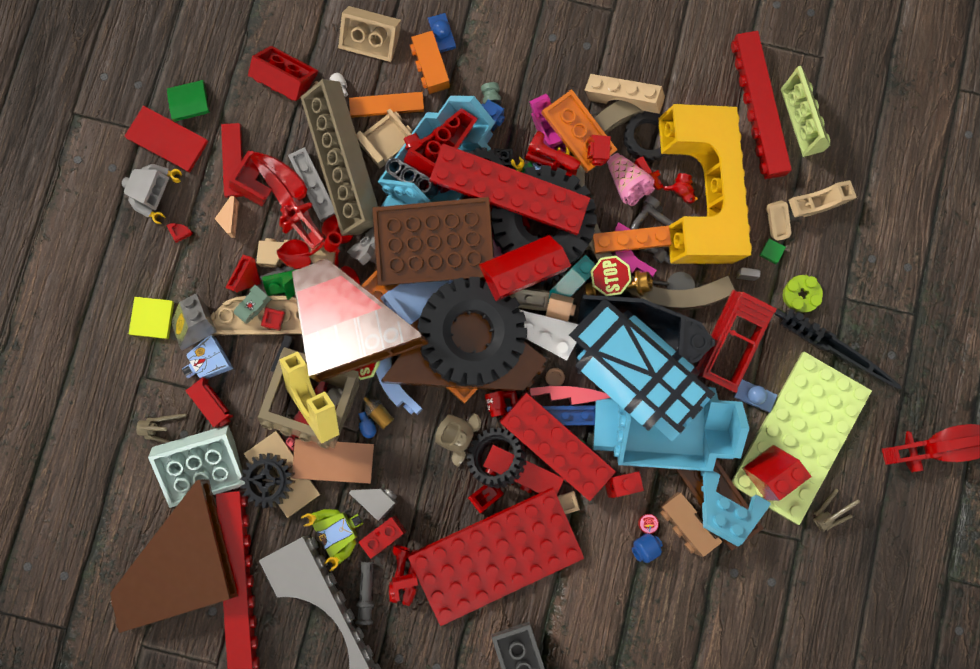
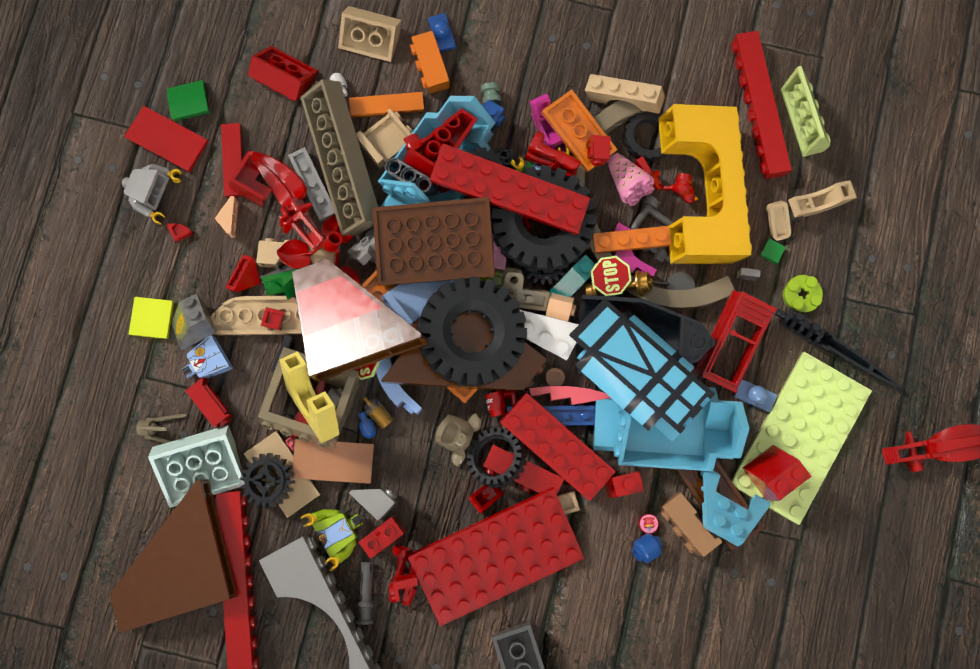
sand green leg [234,285,272,324] -> none
red slope [479,235,571,301] -> none
dark tan plant [813,489,860,532] -> none

